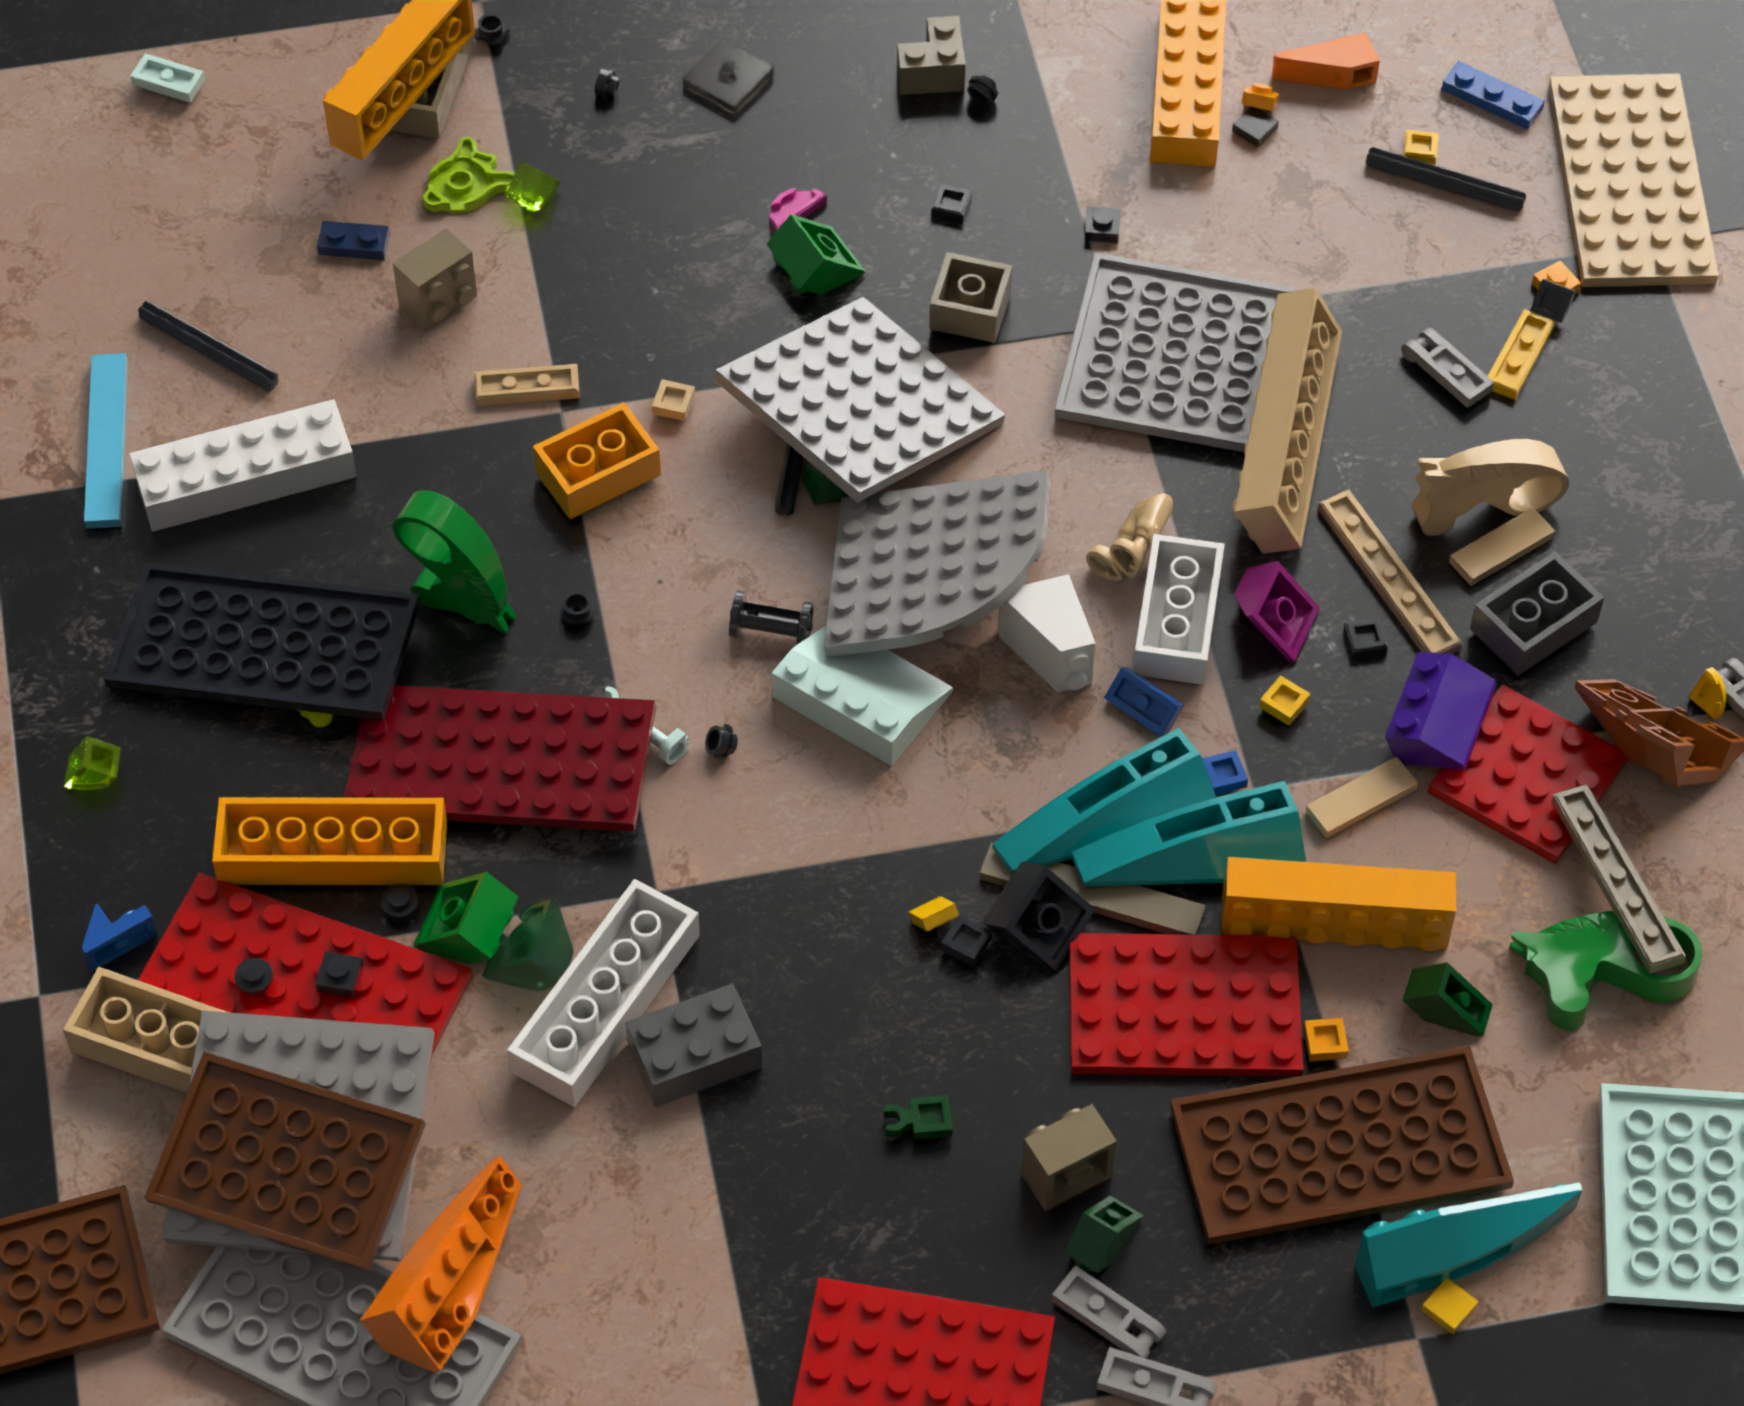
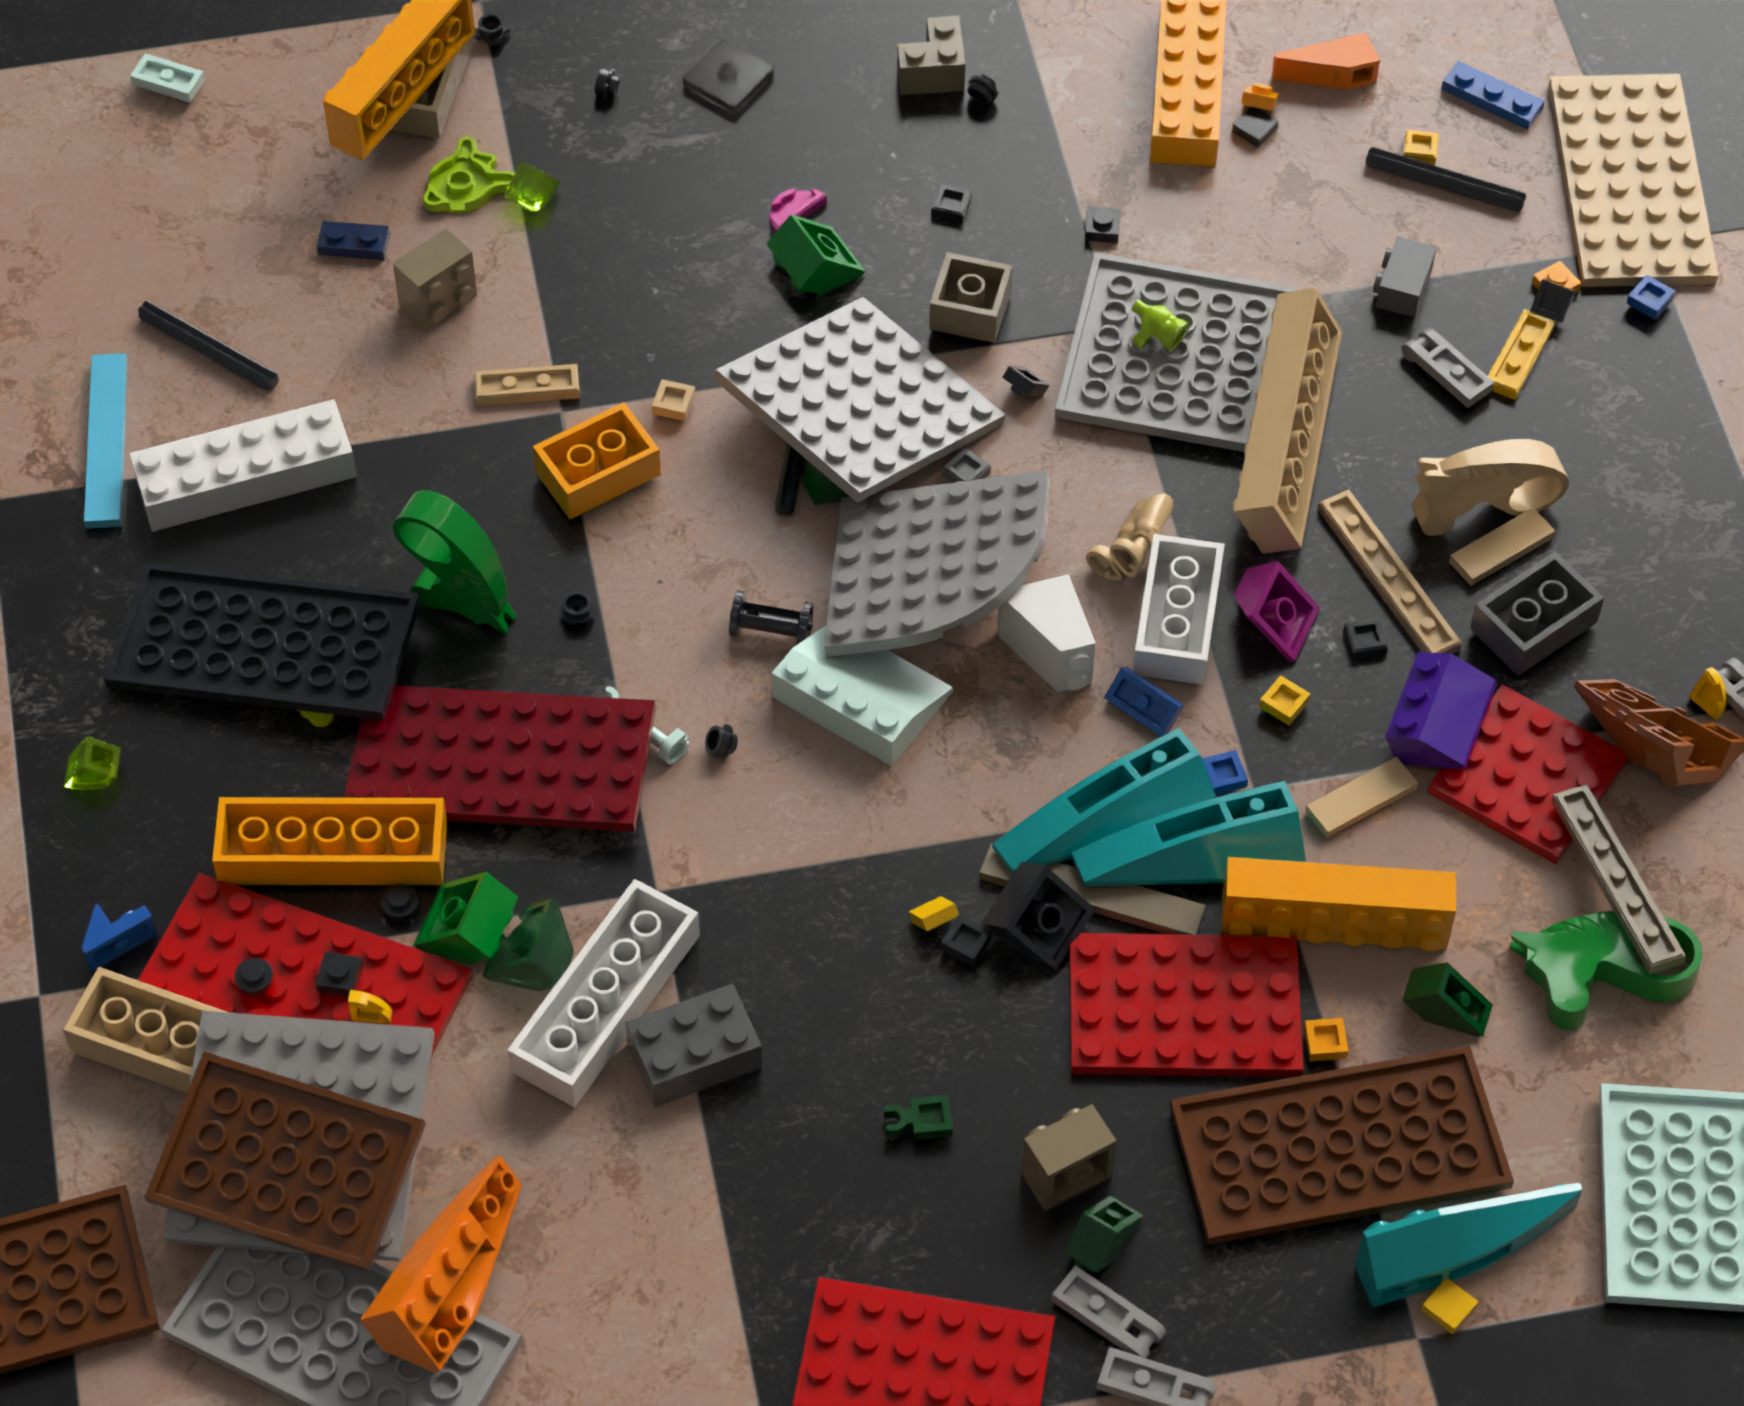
none -> yellow tile [348,990,392,1024]
none -> dark grey tile [942,447,991,483]
none -> black plate [1002,366,1050,398]
none -> lime piece [1131,300,1190,352]
none -> brick [1373,236,1437,318]
none -> blue plate [1626,275,1675,320]

